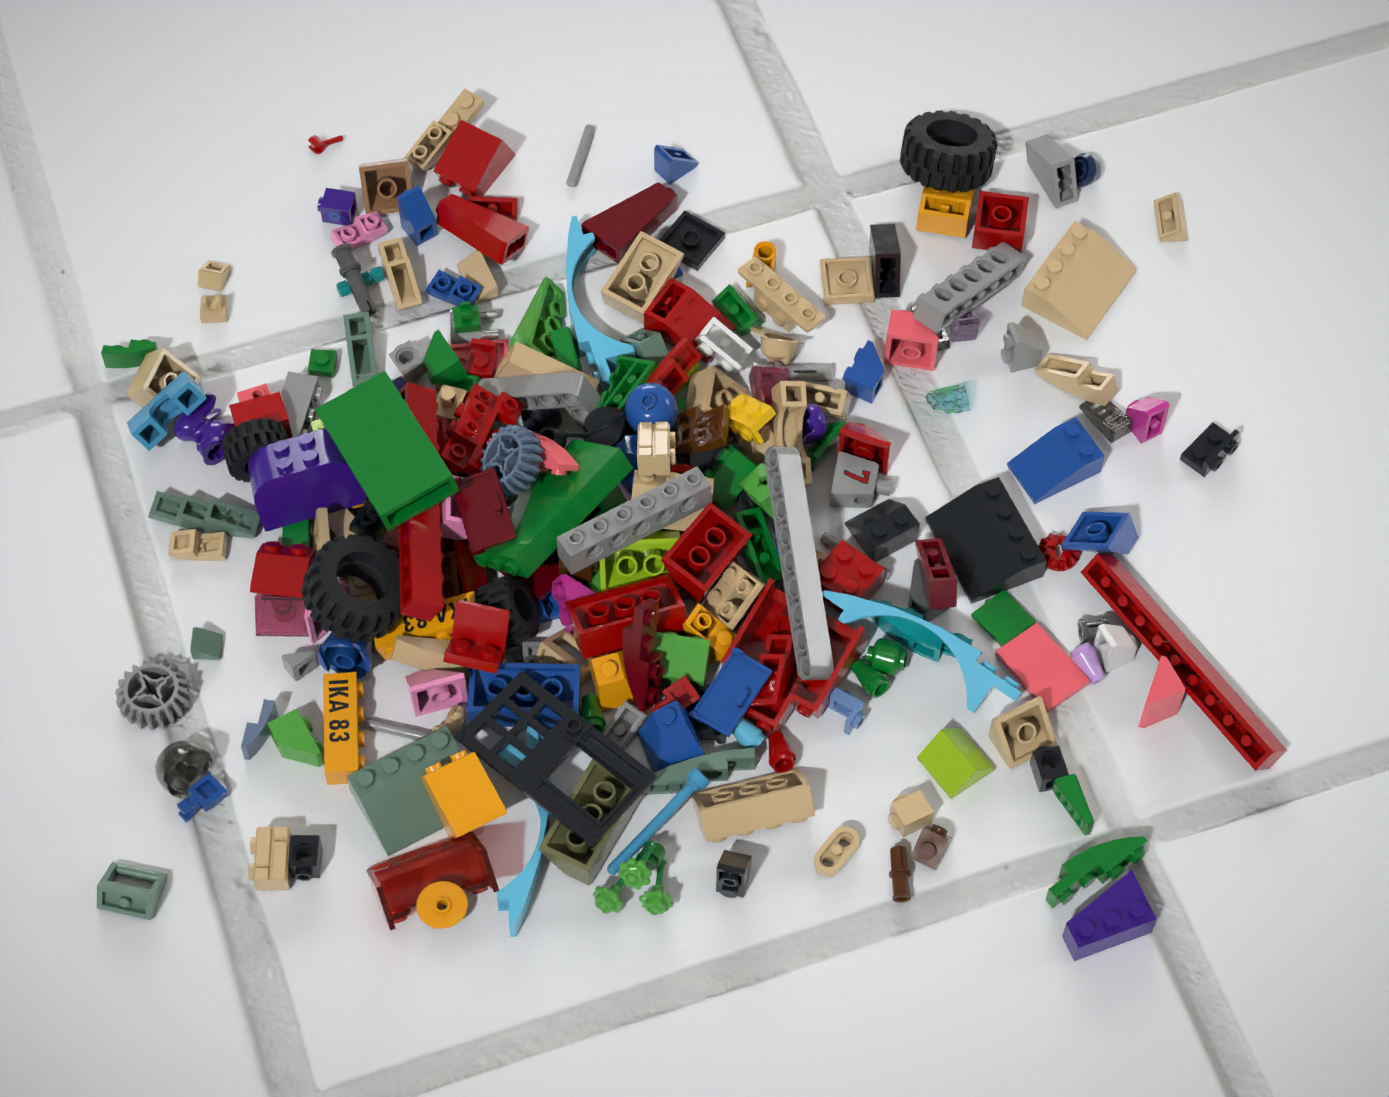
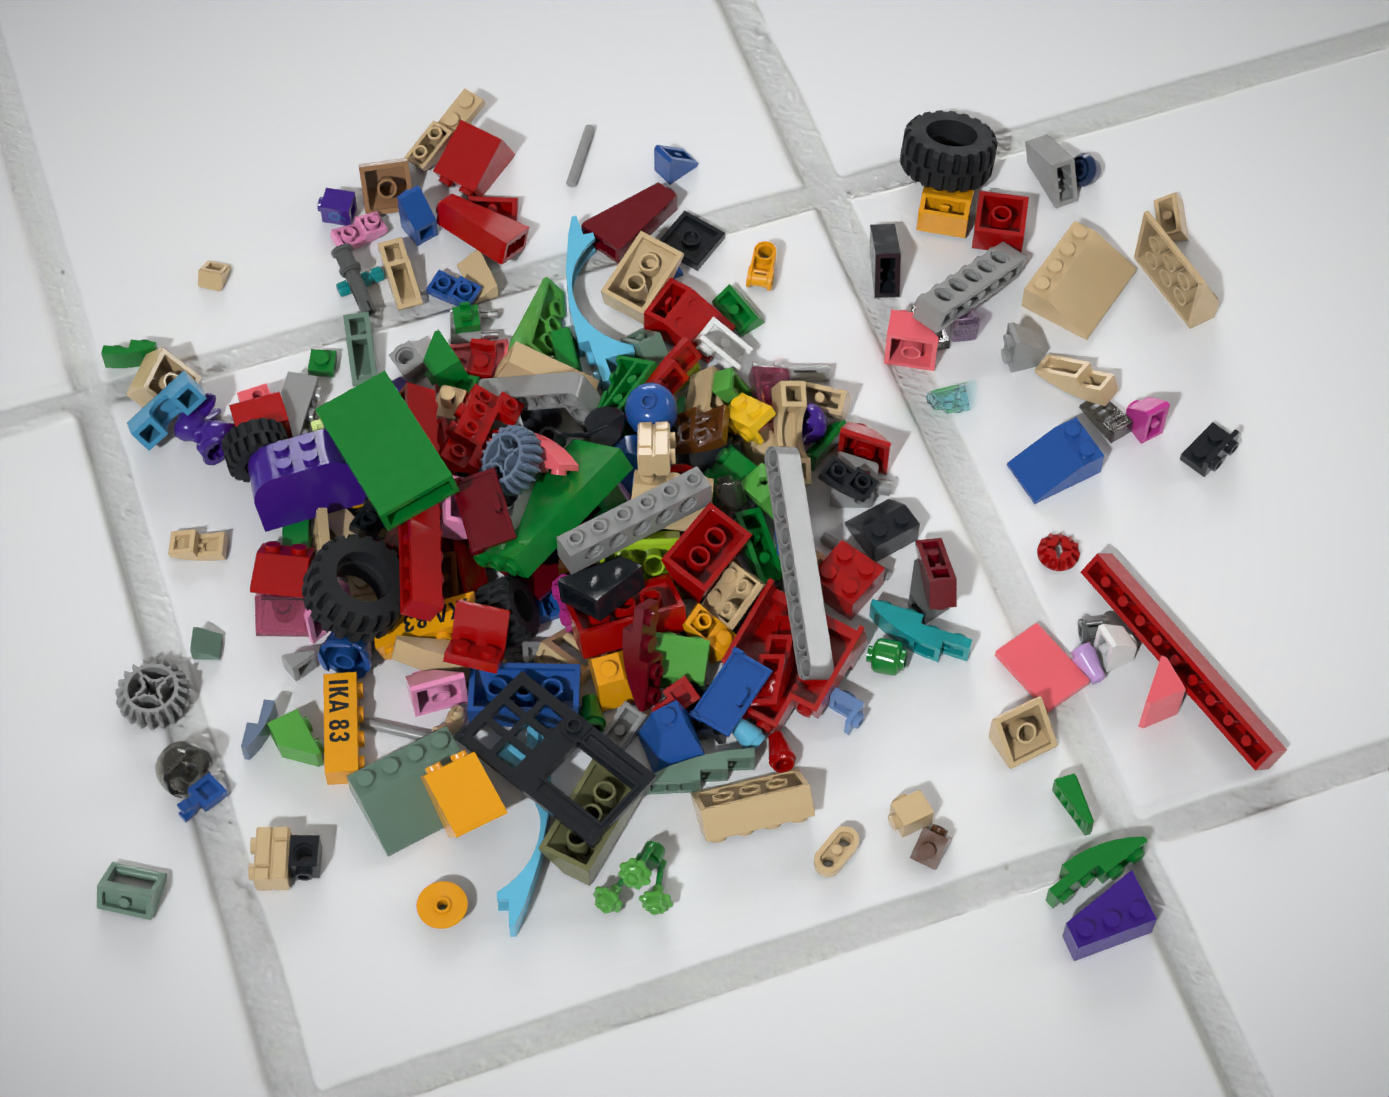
sand green slope [148,491,260,538] -> none
tan tile [200,295,227,323] -> none
red hand [308,135,343,154] -> none
clear red windscreen [366,832,499,930] -> none
dark azure piece [607,767,710,875] -> none
black slope [716,850,752,898] -> none
tan bracket [738,257,825,333] -> none
tan piece [750,326,804,365] -> none
tan tile [819,257,875,305] -> none
medium azure slope [822,590,1022,713] -> none
blue slope [842,340,884,404] -> none
green cone [851,659,890,698] -> none
reddish brown axle [889,845,911,903] -> none
lime slope [917,728,995,799] -> none
black slope [925,477,1046,604] -> none
green piece [971,590,1036,647] -> none
black brick [1030,745,1069,793] -> none
blue slope [1061,512,1139,555] -> none
none -> black slope [557,556,645,621]
none -> bright green slope [712,368,757,404]
none -> clear smoke head [712,474,747,515]
none -> black slope [817,455,879,502]
none -> tan slope [1134,211,1219,329]

